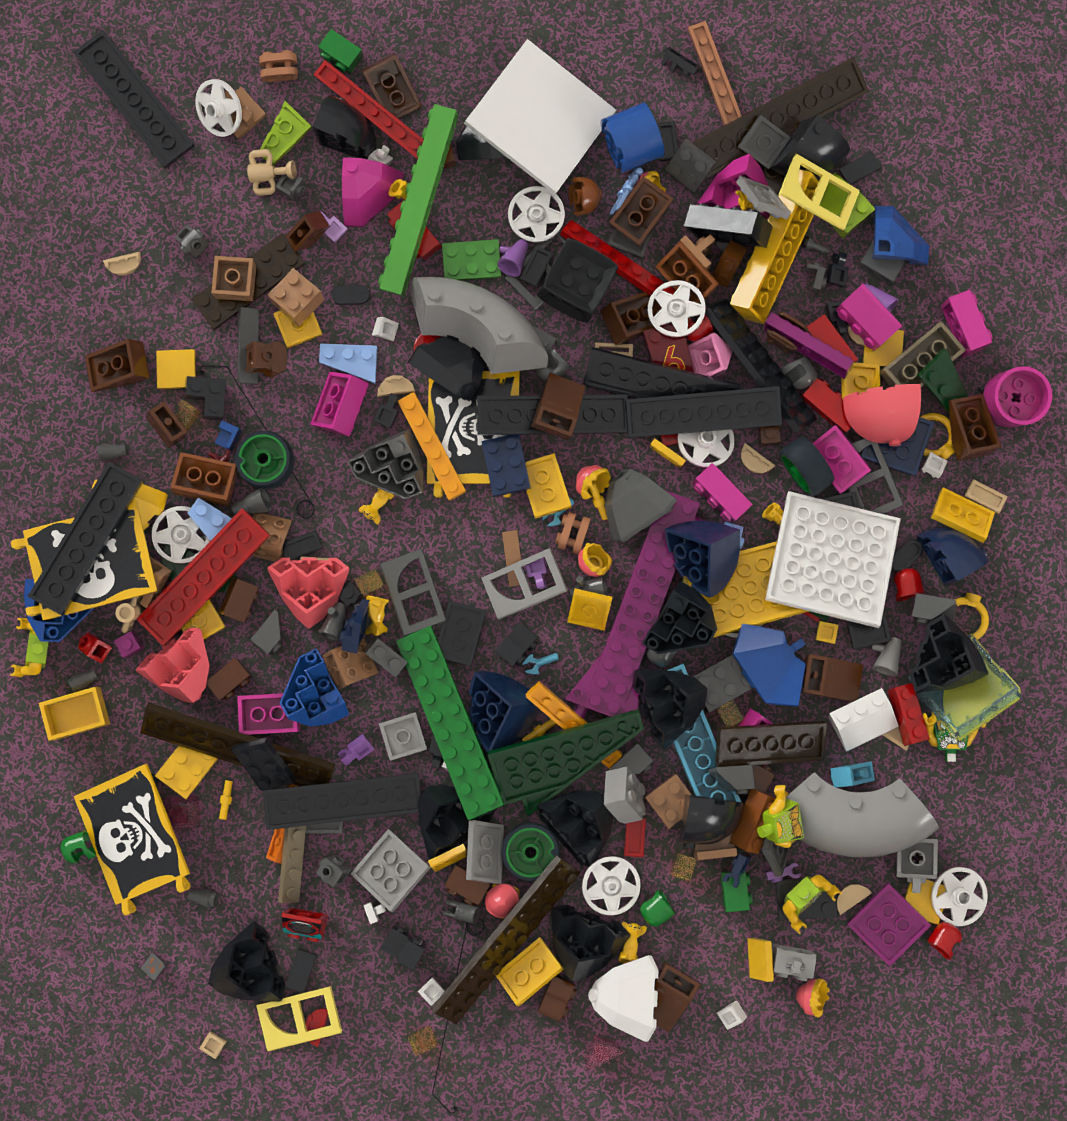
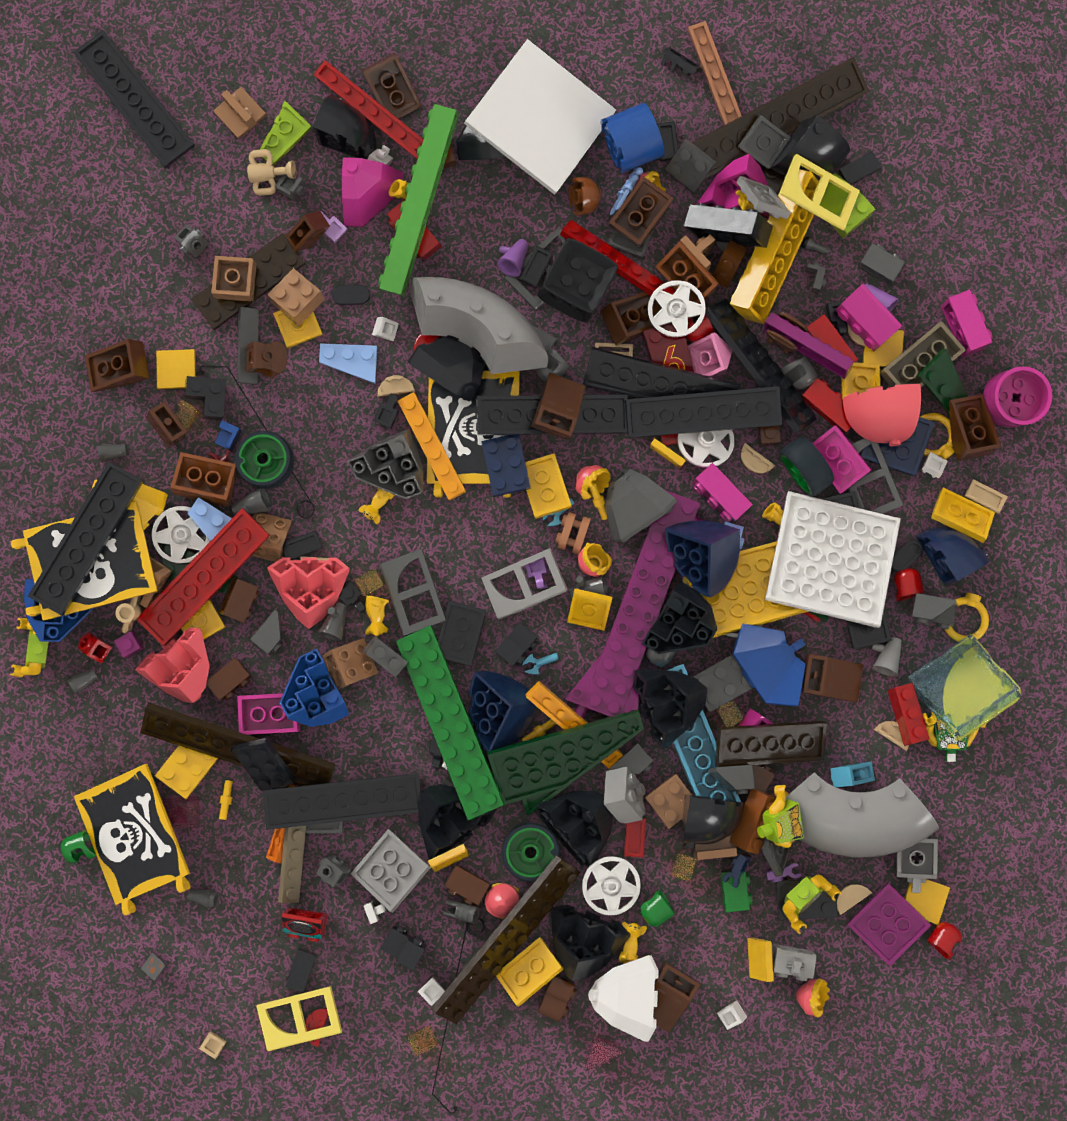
yellow piece [39,687,110,741] -> none
tan tile [103,252,141,276] -> none
white wheel [196,79,242,137] -> none
black brick [208,921,285,1002] -> none
nougat brick [259,50,298,82] -> none
dark pink slope [310,372,369,437] -> none
green brick [318,29,363,74] -> none
medium lavender plate [338,734,375,766] -> none
dark blue plate [340,599,370,653] -> none
light grey plate [379,712,427,761] -> none
bright green plate [442,239,501,281] -> none
light grey plate [466,820,504,884] -> none
medium nougat piece [502,530,521,587] -> none
white wheel [508,186,565,243] -> none
yellow plate [815,621,839,644] -> none
black plate [826,252,849,287] -> none
white slope [828,688,899,752] -> none
blue brick [872,206,929,265] -> none
black brick [909,614,989,693] -> none
white wheel [931,867,988,926] -> none

